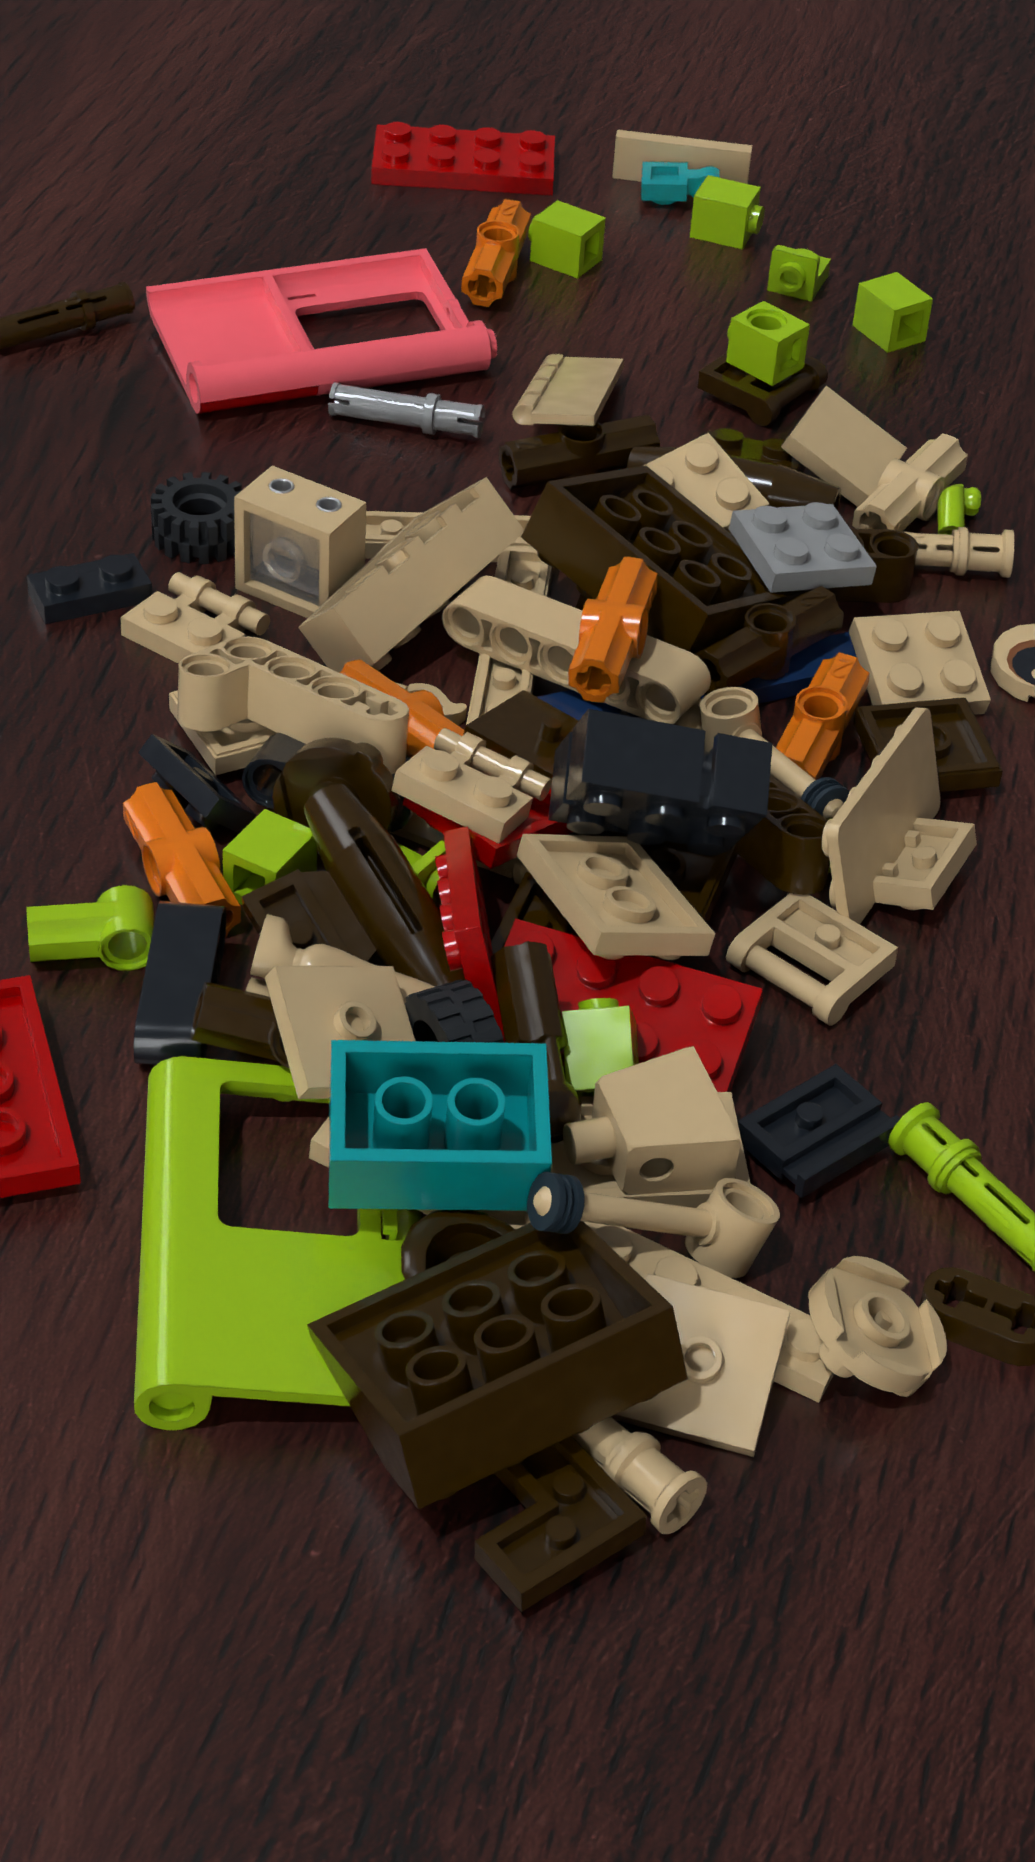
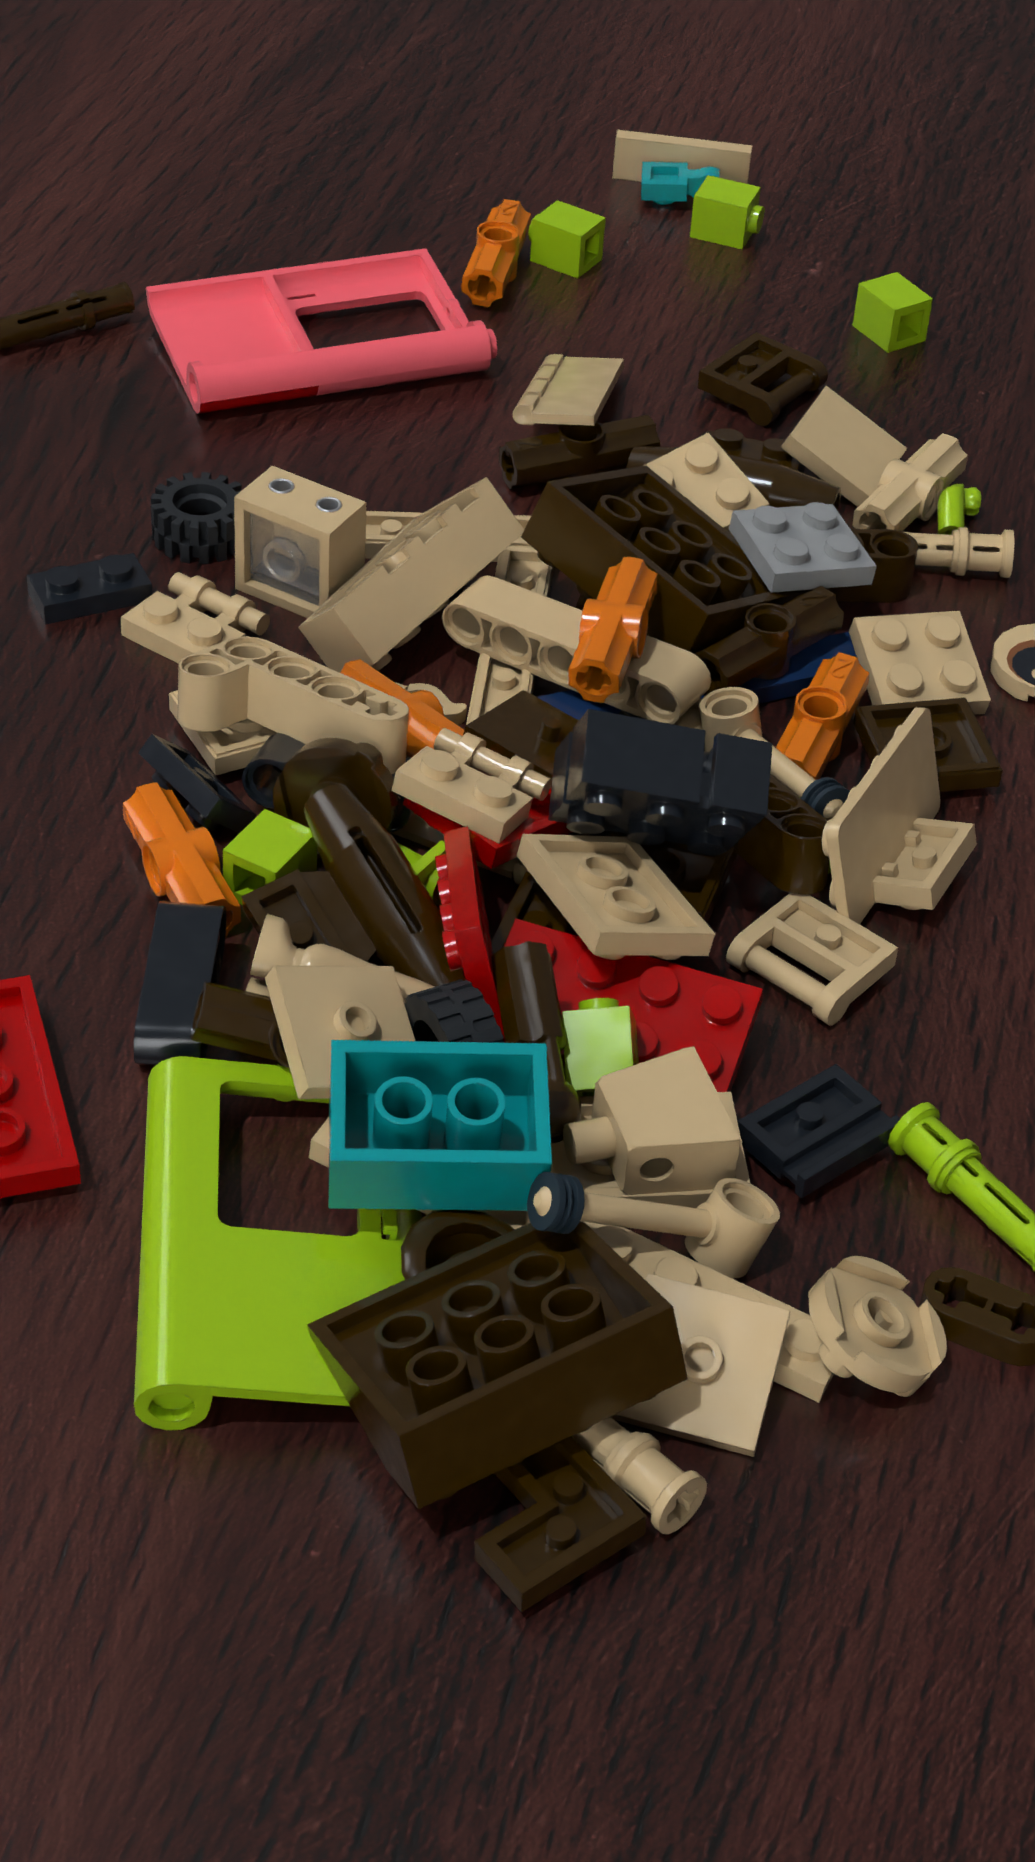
lime piece [27,885,155,971] -> none
light grey pin [328,382,485,438] -> none
red plate [371,122,555,196] -> none
lime brick [726,301,810,386] -> none
lime bracket [767,245,831,302] -> none

